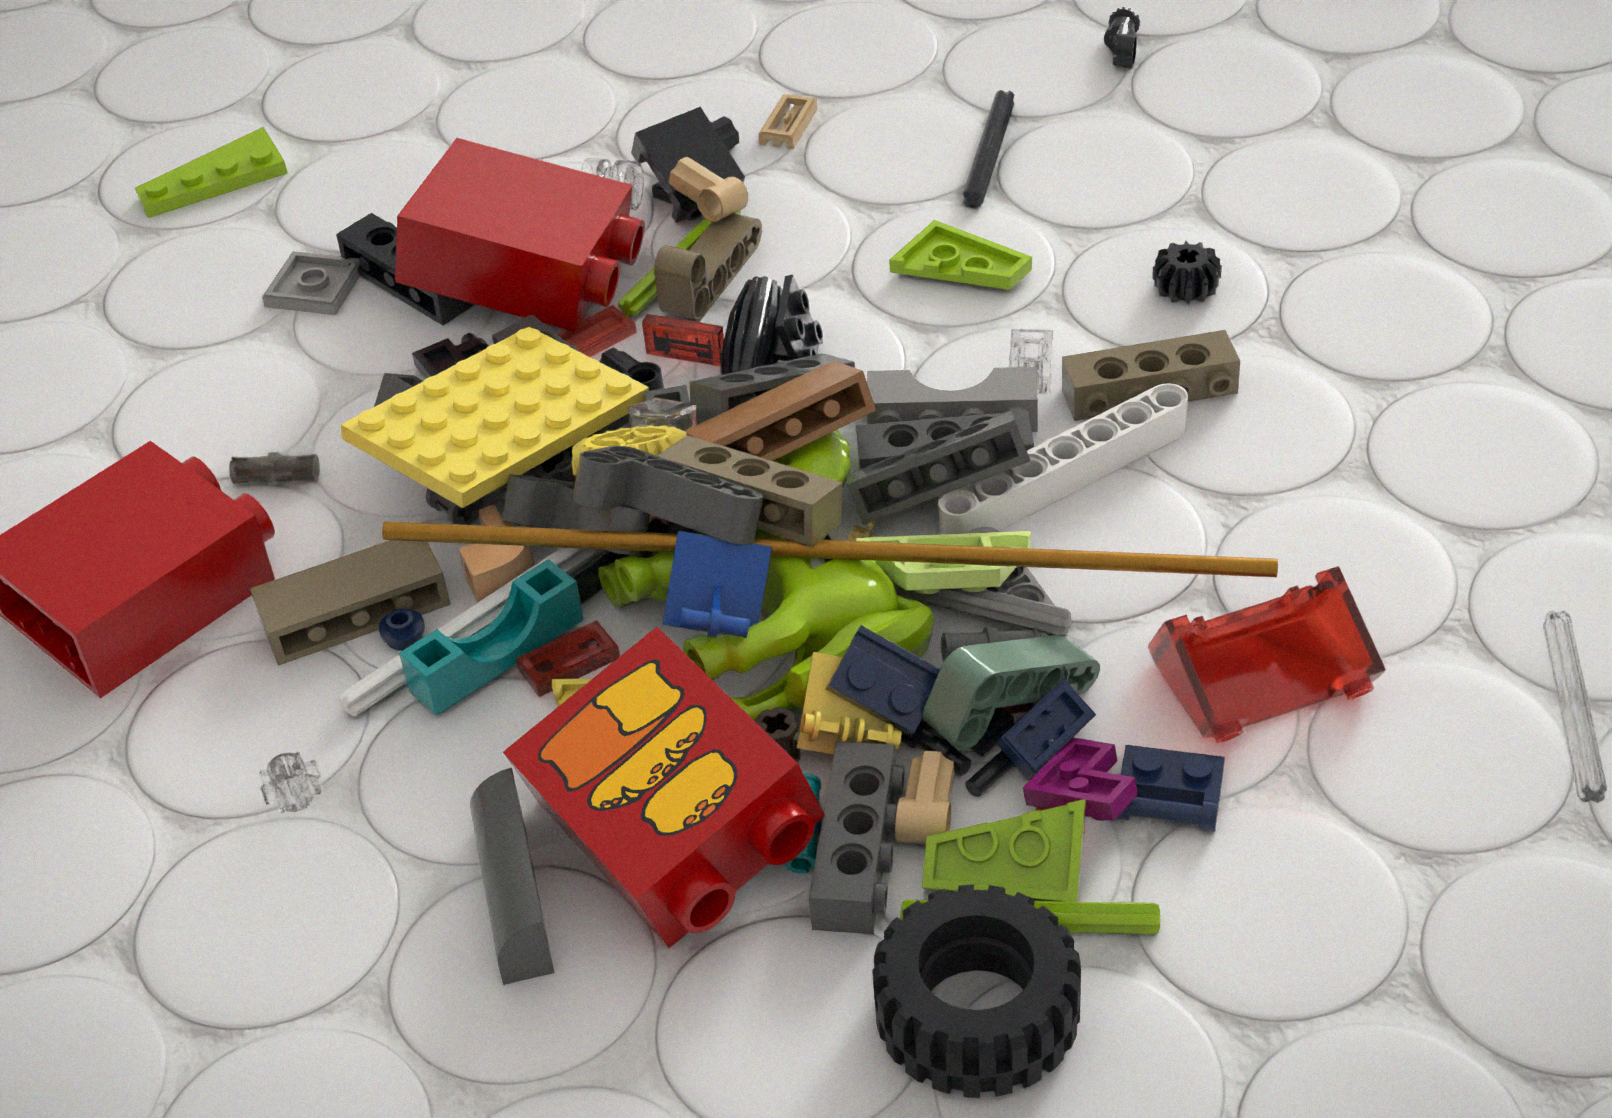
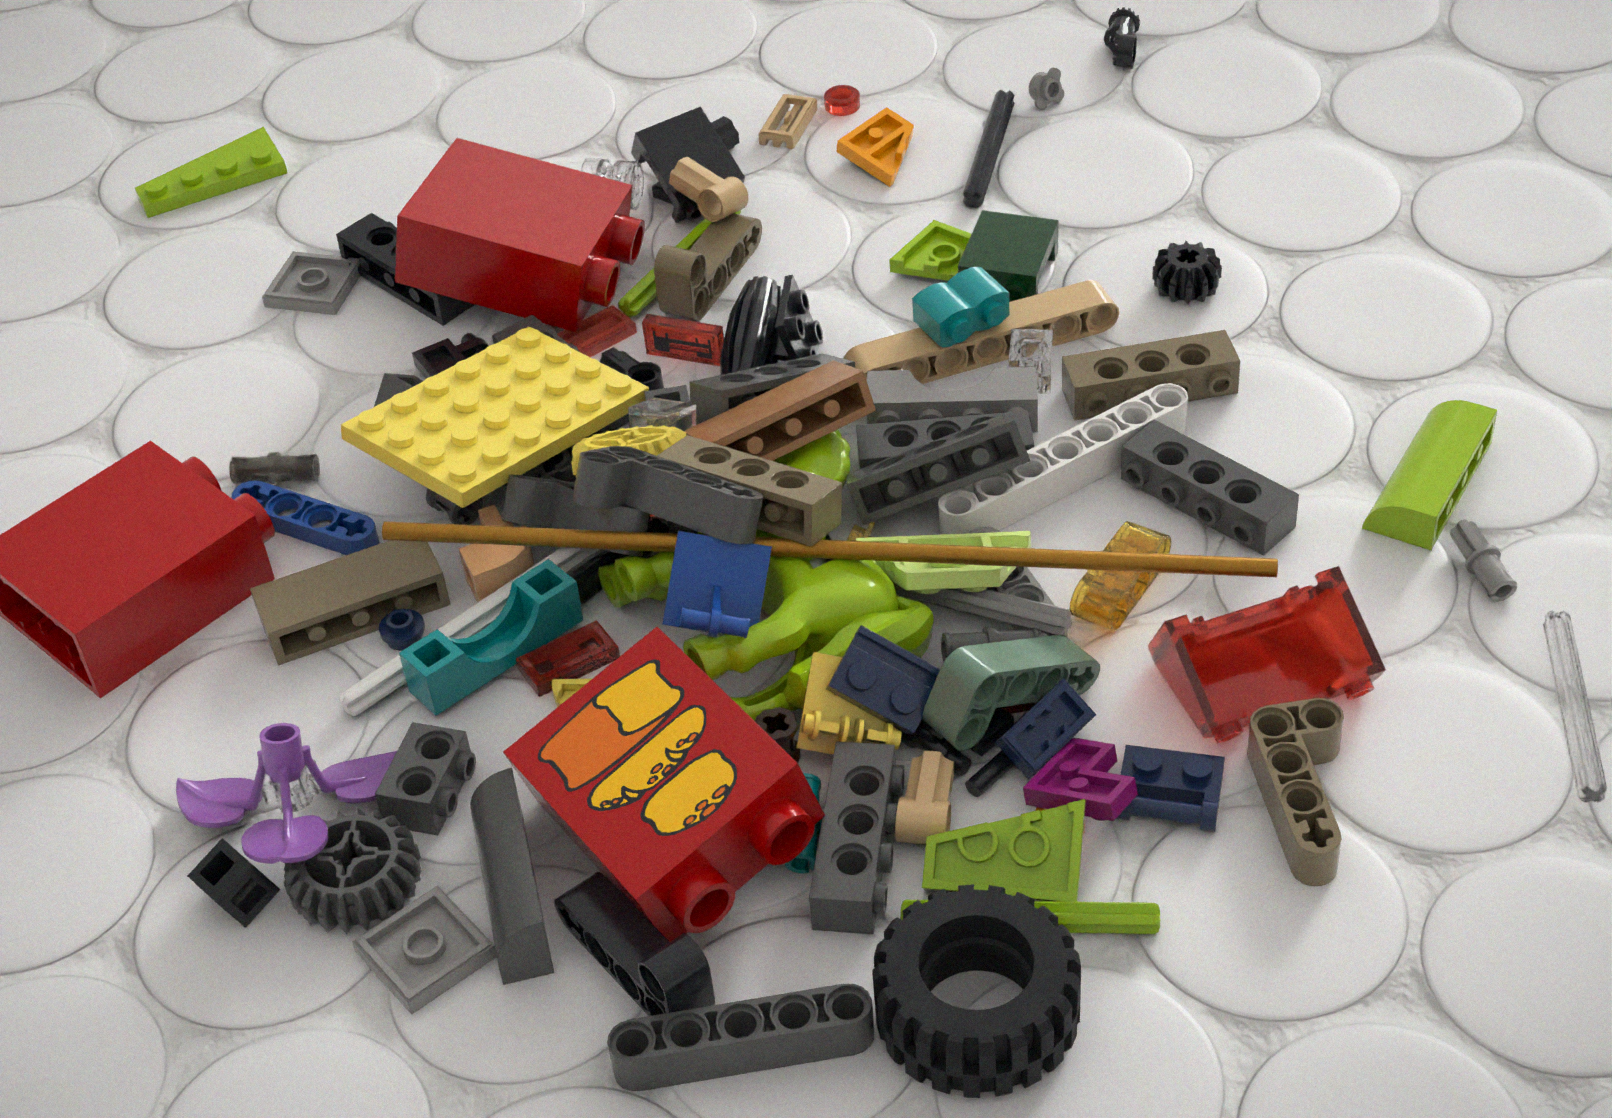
none -> medium lavender plant [176,723,397,864]
none -> black brick [187,838,281,928]
none -> blue beam [231,480,379,555]
none -> dark grey gear [284,807,421,934]
none -> light grey tile [352,885,497,1015]
none -> dark grey brick [375,722,476,836]
none -> black beam [554,872,715,1016]
none -> dark grey beam [607,984,874,1091]
none -> clear red tile [824,85,860,116]
none -> light orange wing [836,107,914,187]
none -> tan beam [843,280,1120,384]
none -> teal brick [912,267,1010,347]
none -> dark green panel [958,210,1059,302]
none -> light grey plate [1029,67,1064,110]
none -> clear yellow beam [1069,521,1172,632]
none -> dark grey brick [1121,419,1299,556]
none -> dark tan beam [1247,698,1344,886]
none -> lime brick [1362,400,1497,550]
none -> light grey axle [1450,519,1517,602]

